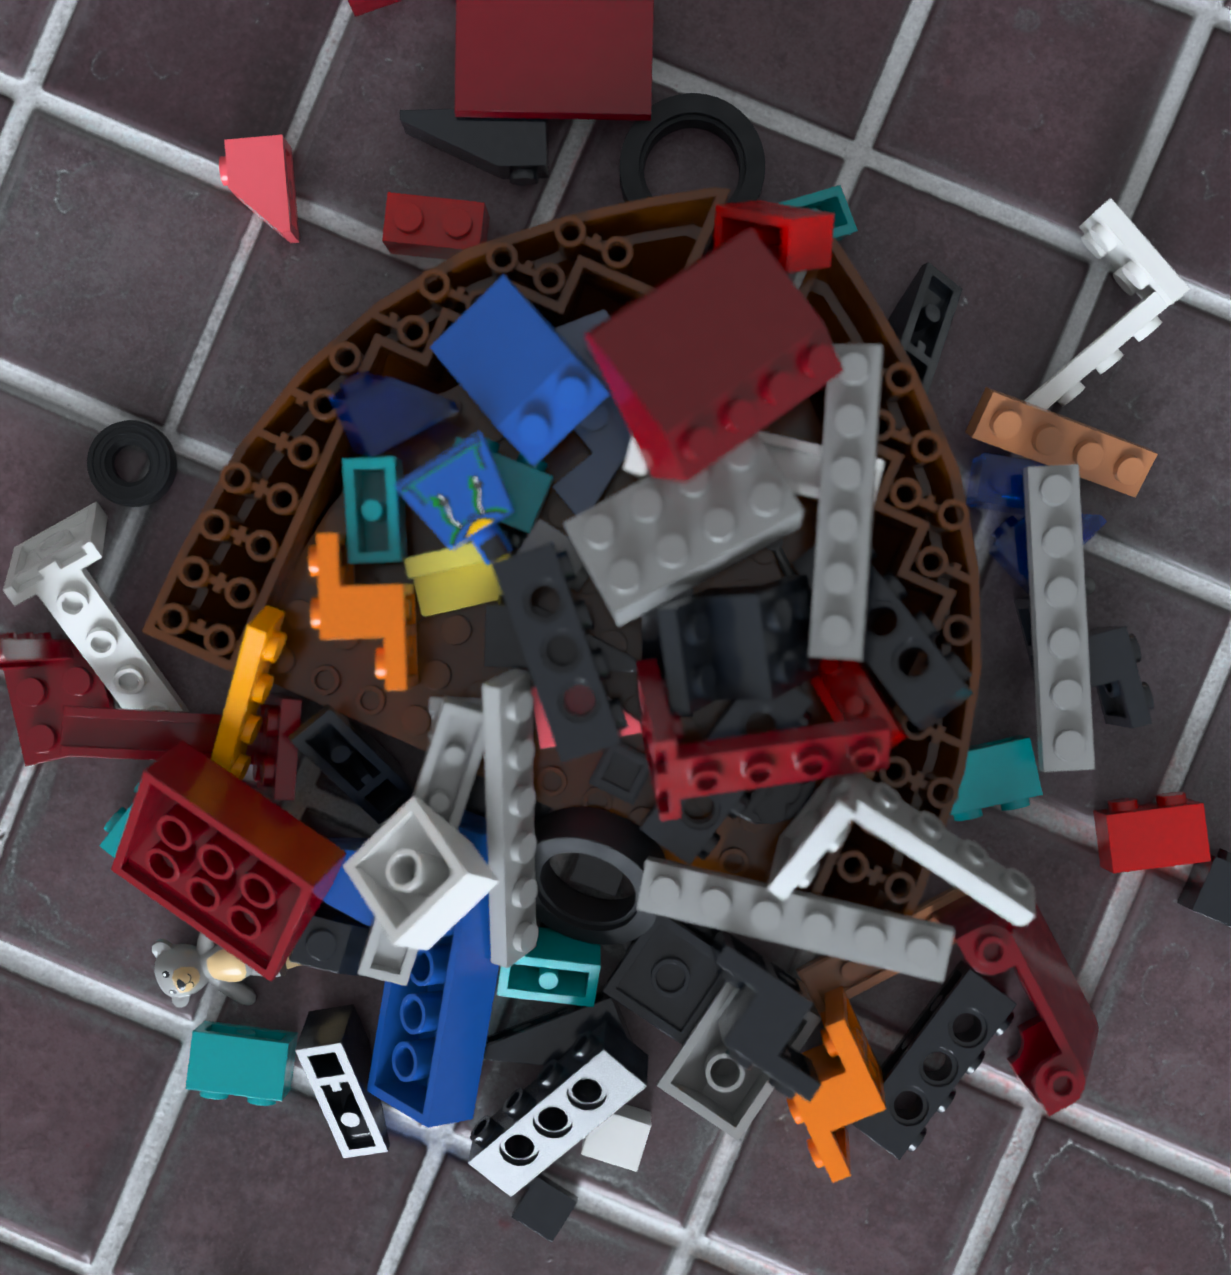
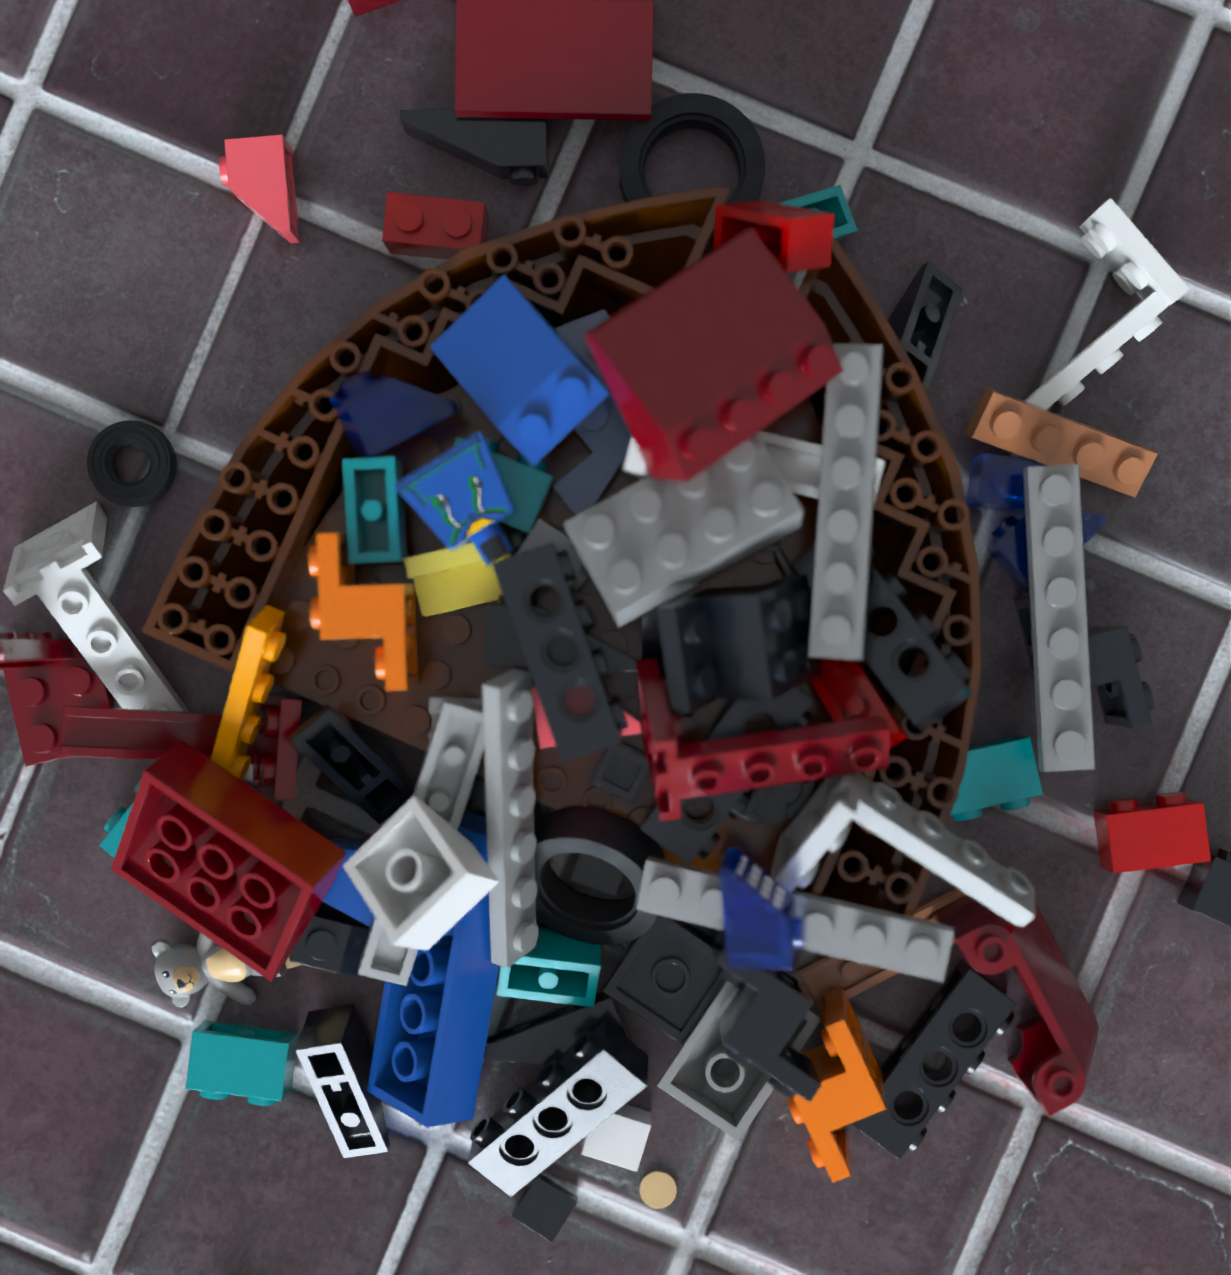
none -> tan piece [640,1170,677,1209]
none -> clear blue slope [719,848,806,969]

